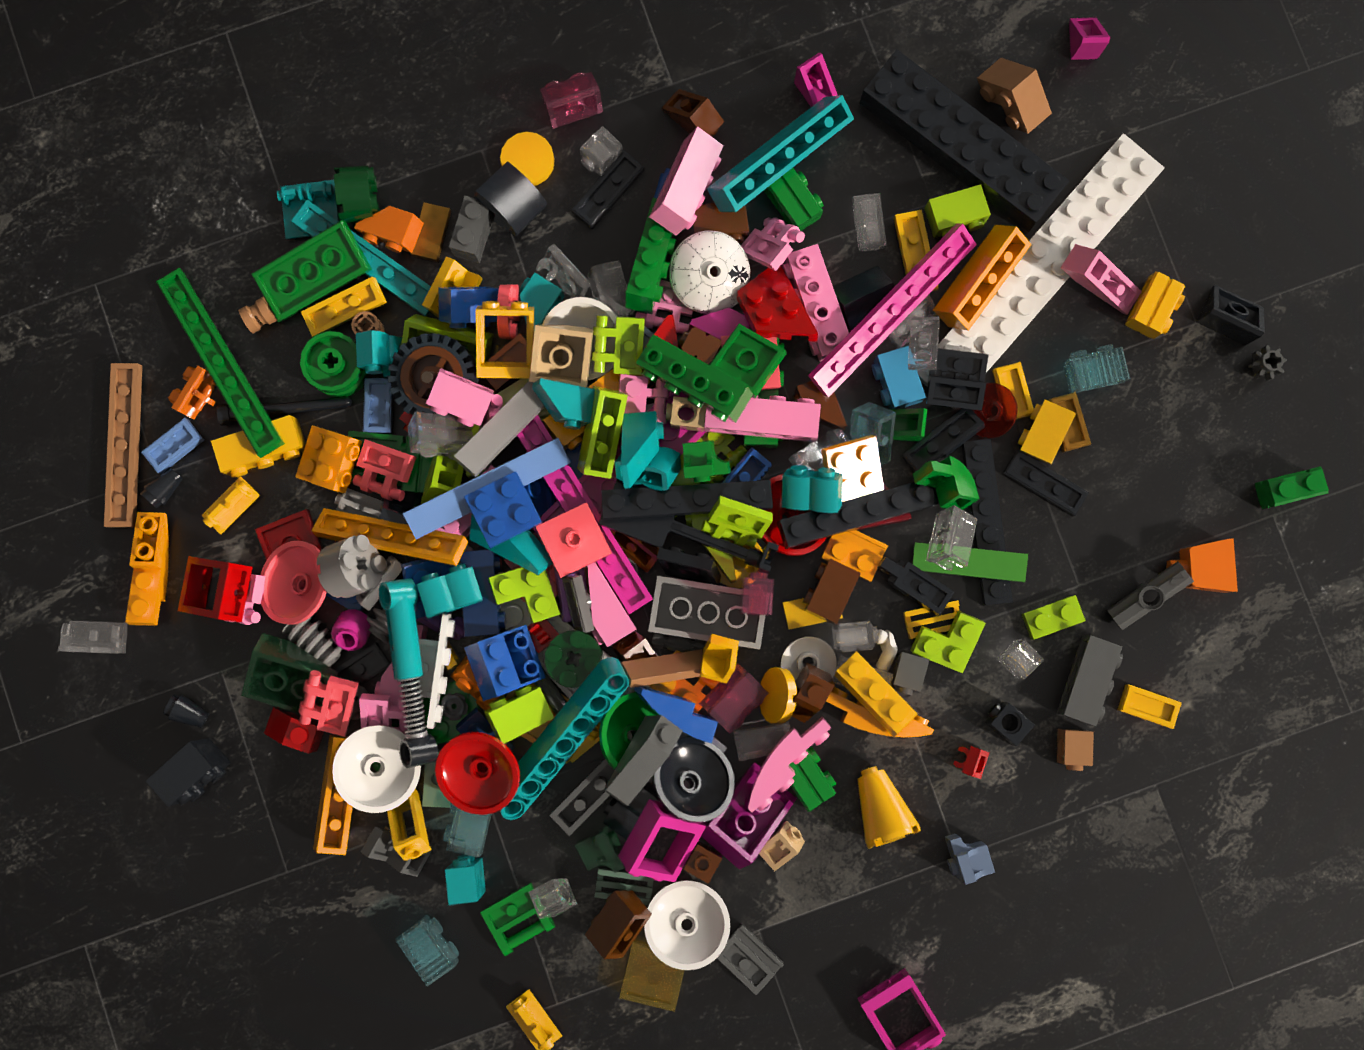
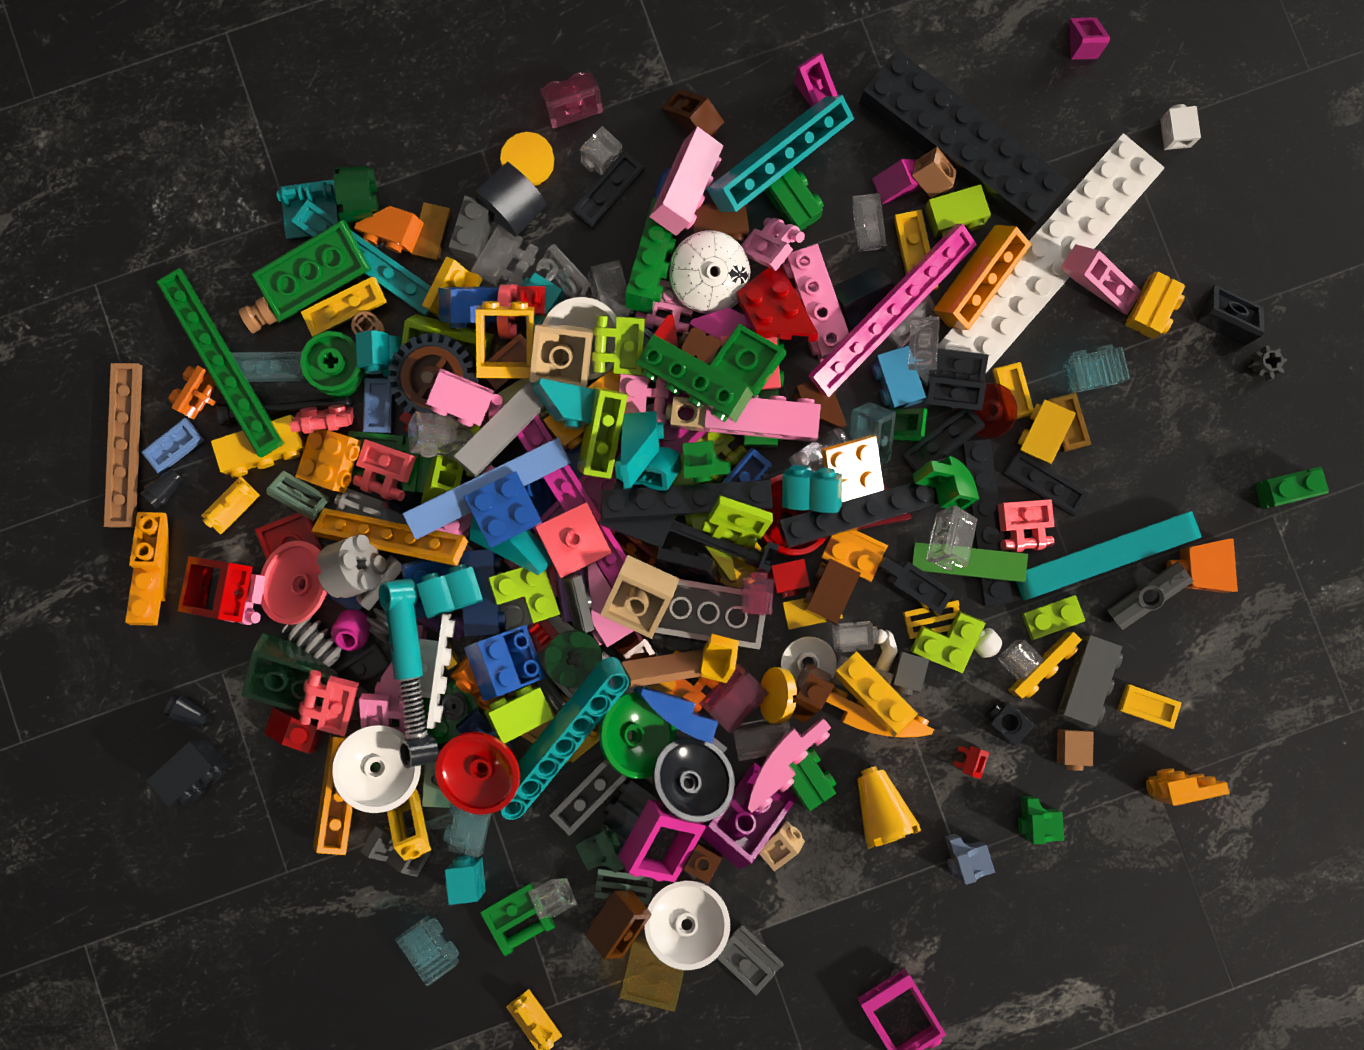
clear hinge [58,621,128,653] -> none
dark grey slope [604,715,683,806] -> none
medium nougat brick [977,58,1052,134] -> none
none -> clear light blue plate [232,351,305,382]
none -> sand green tile [267,470,330,521]
none -> coral plate [290,404,355,434]
none -> clear plate [471,225,539,286]
none -> red tile [517,286,546,316]
none -> tan slope [600,555,679,639]
none -> red brick [767,559,810,598]
none -> dark pink slope [872,159,923,204]
none -> medium nougat brick [912,147,957,198]
none -> white piece [974,628,1002,658]
none -> coral plate [998,500,1054,553]
none -> yellow plate [1008,632,1081,699]
none -> teal beam [1016,511,1202,601]
none -> green brick [1018,796,1064,844]
none -> light orange plate [1146,768,1230,806]
none -> white brick [1160,104,1201,150]

